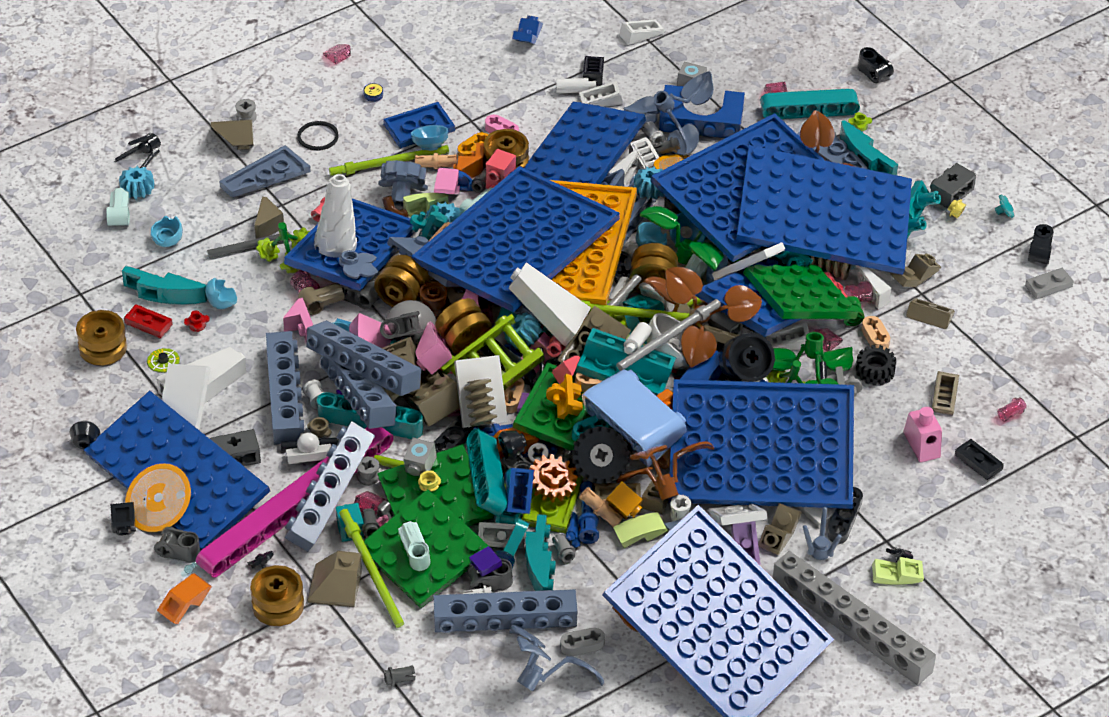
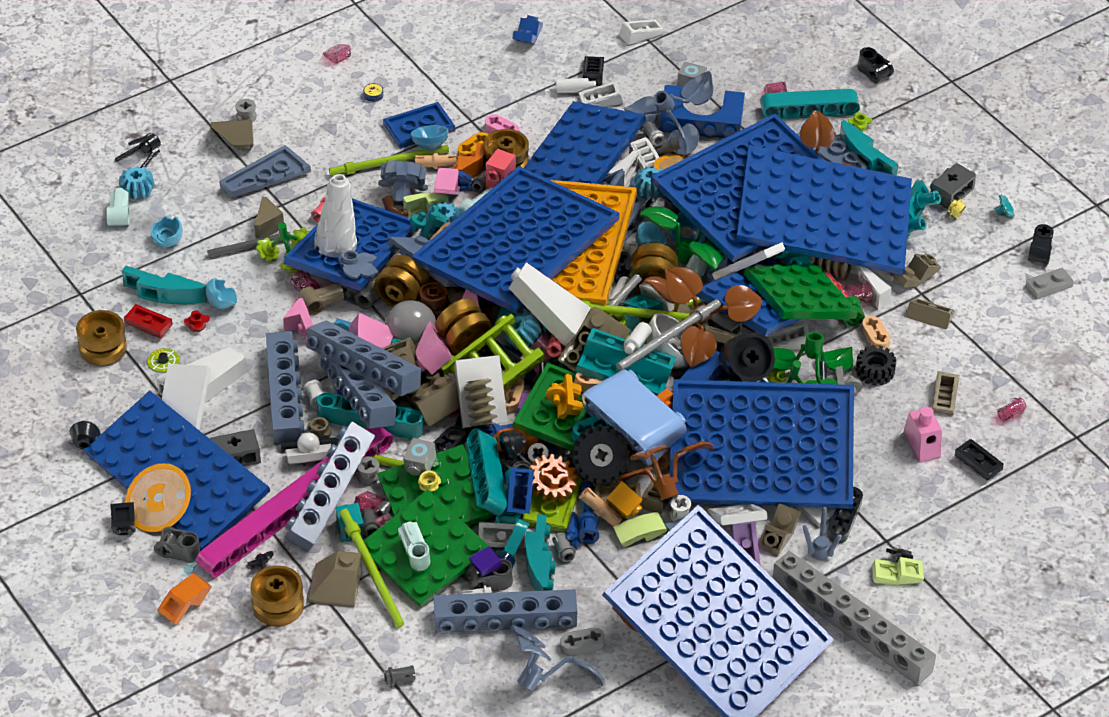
black piece [298,121,339,150] -> none
dark grey piece [380,311,424,339] -> none
coral slope [552,356,580,384] -> none
clear pink slope [813,328,843,351] -> none

